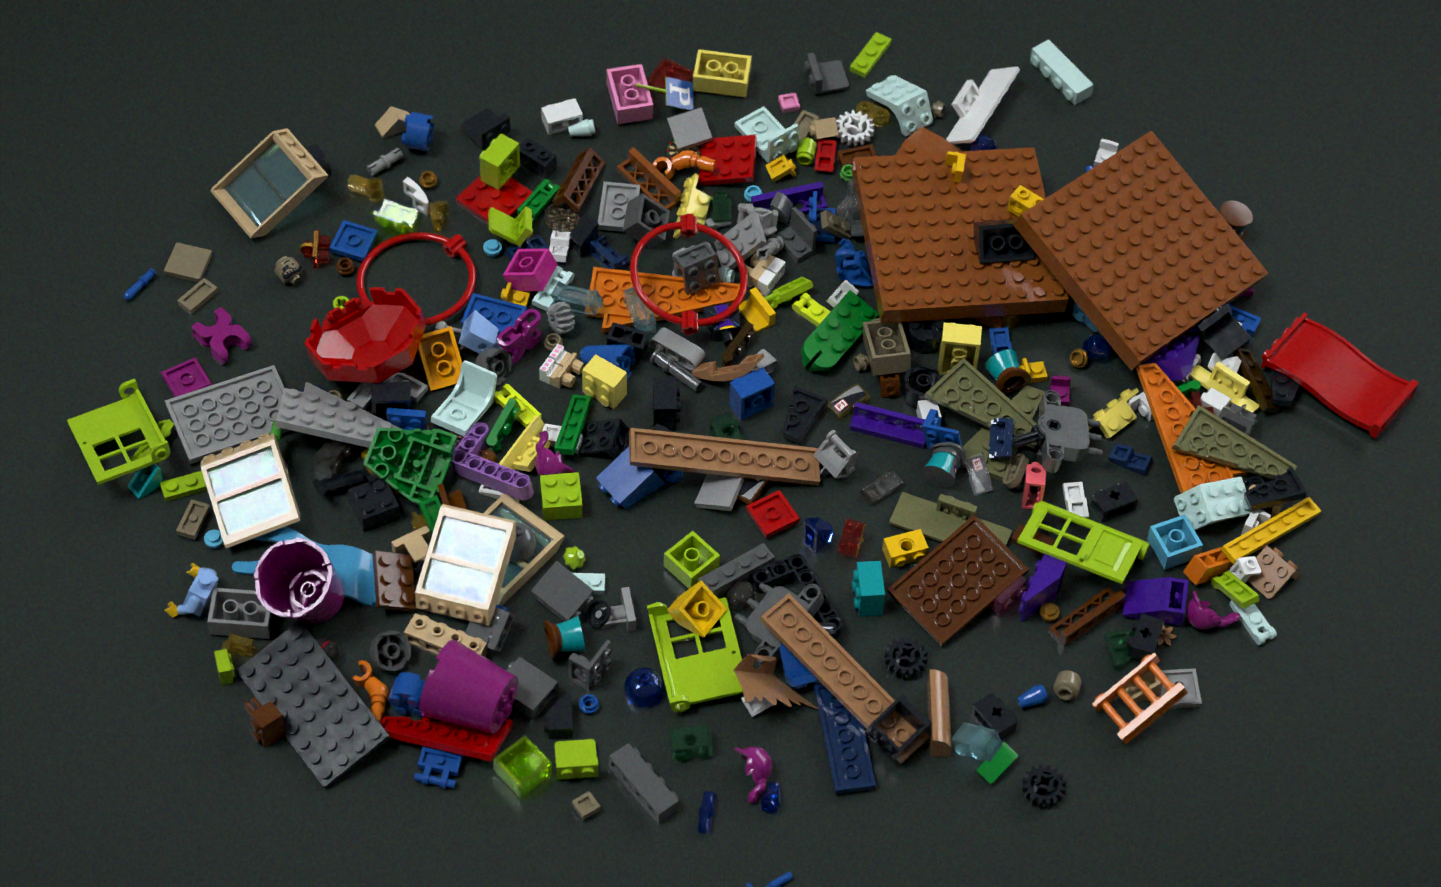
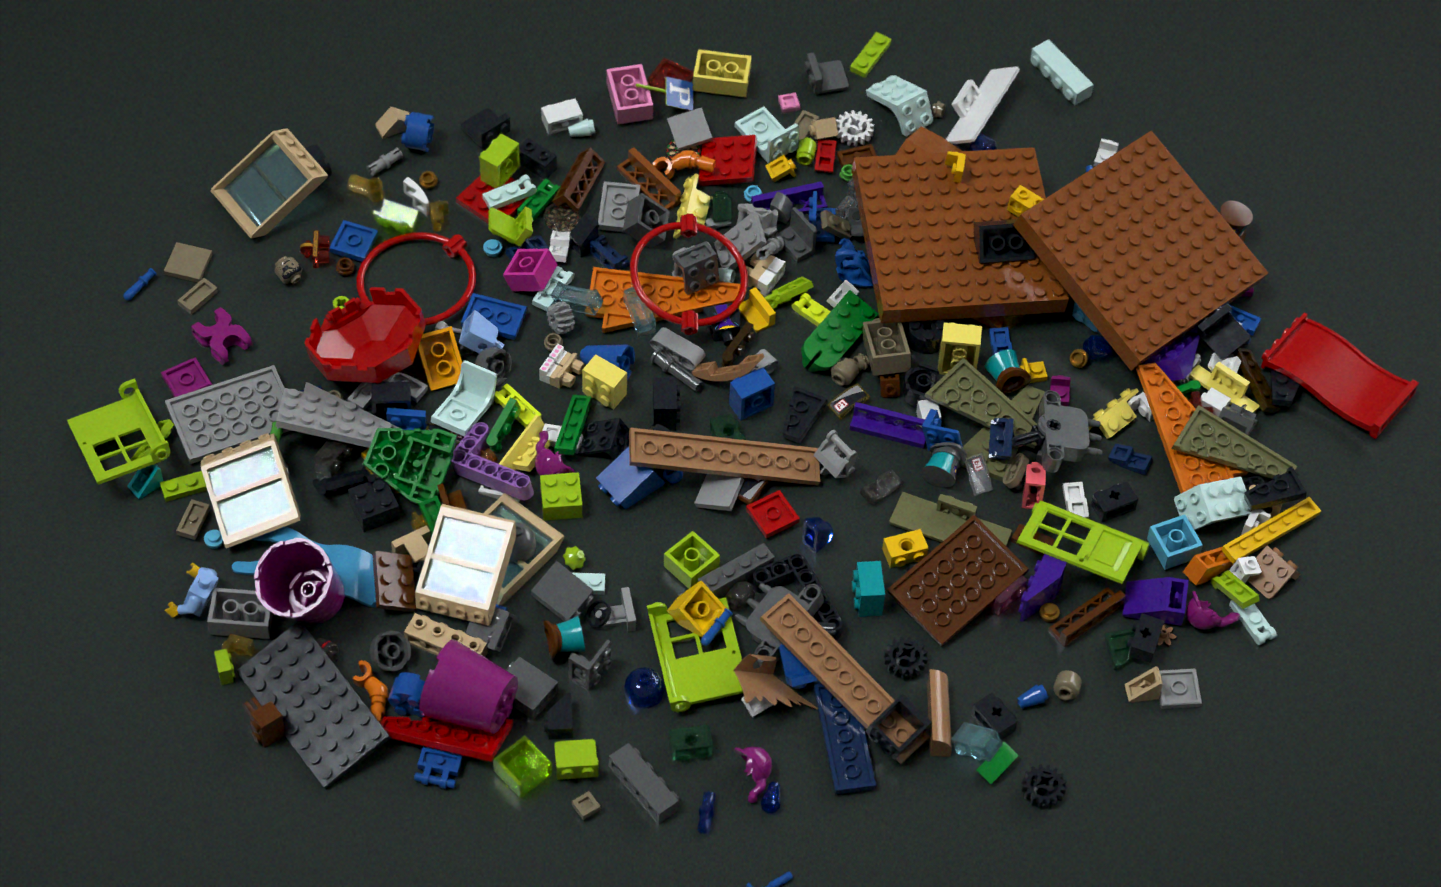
magenta piece [497,309,541,366] -> none
yellow bracket [501,282,530,307] -> none
blue plate [579,694,599,714] -> none
black brick [607,322,649,359] -> none
clear red hips [838,518,866,557] -> none
clear yellow plate [856,101,890,127] -> none
orange fence [1092,653,1188,745] -> none
none -> light aqua plate [482,175,537,209]
none -> blue piece [701,608,733,646]
none -> dark tan head [831,358,859,386]

